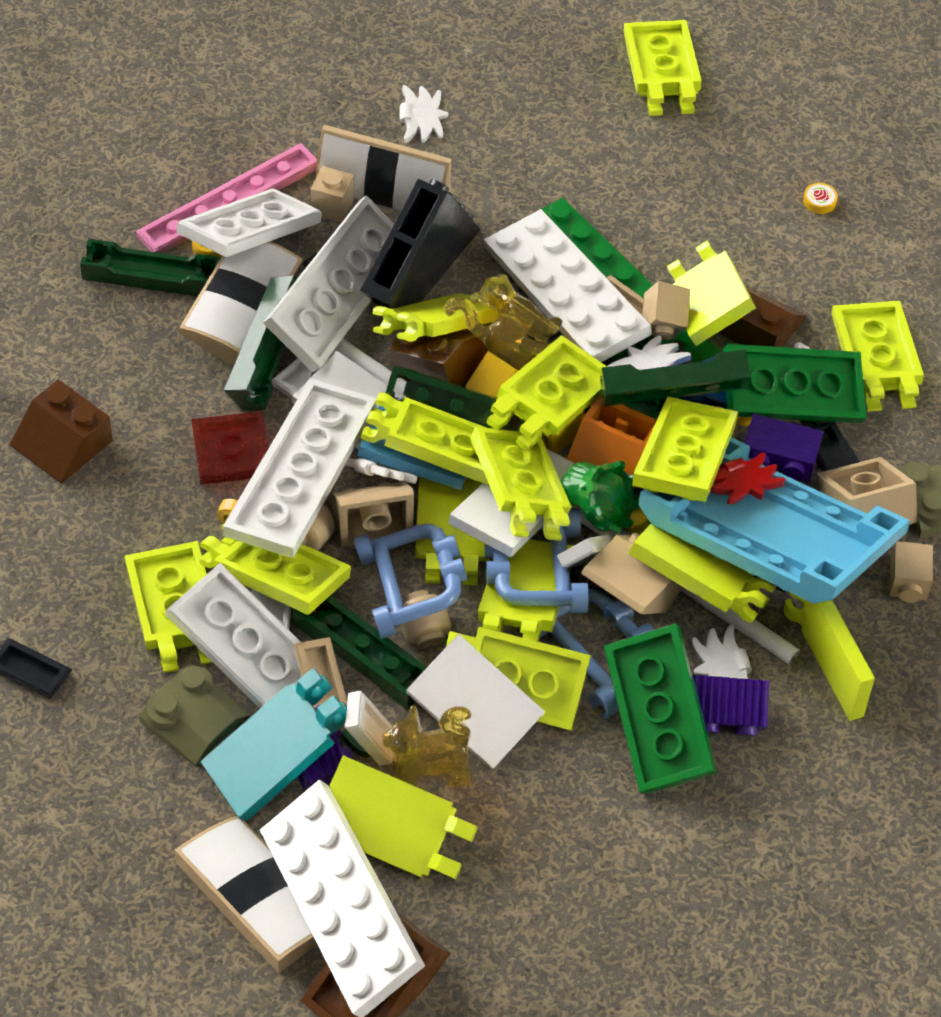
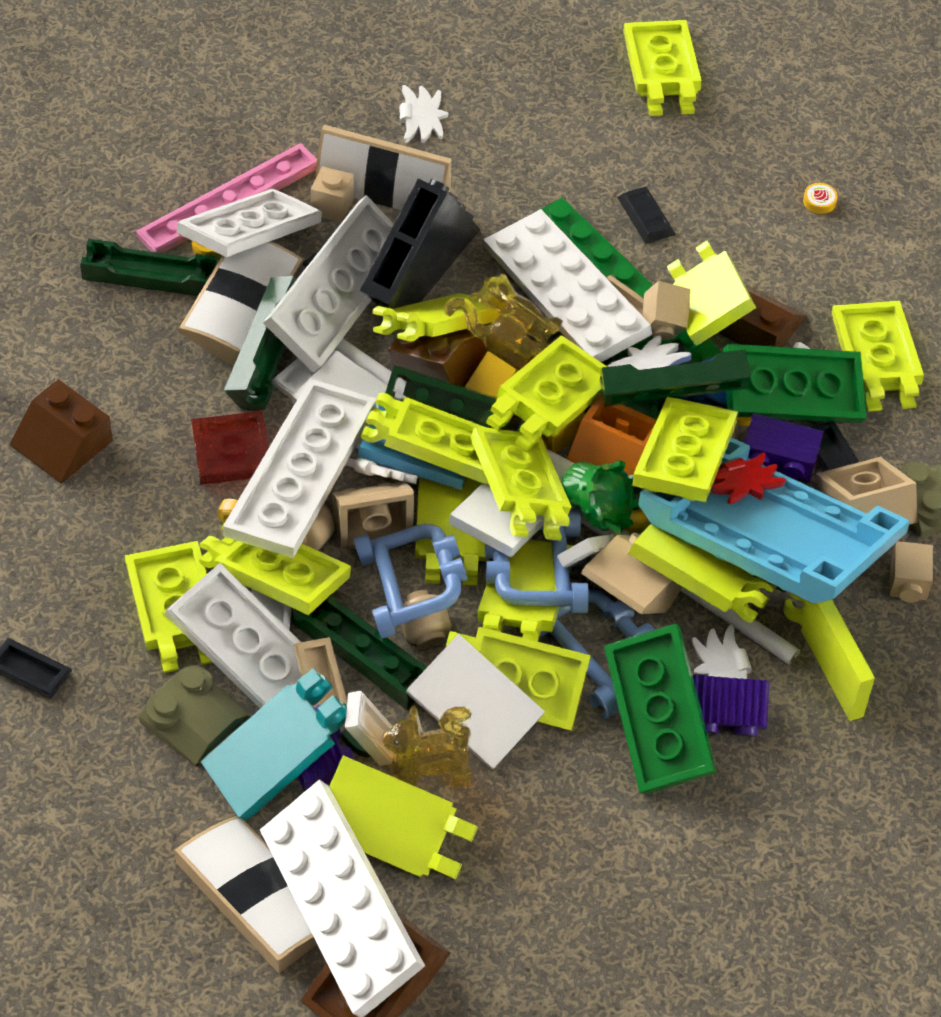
none -> black tile [617,186,676,244]

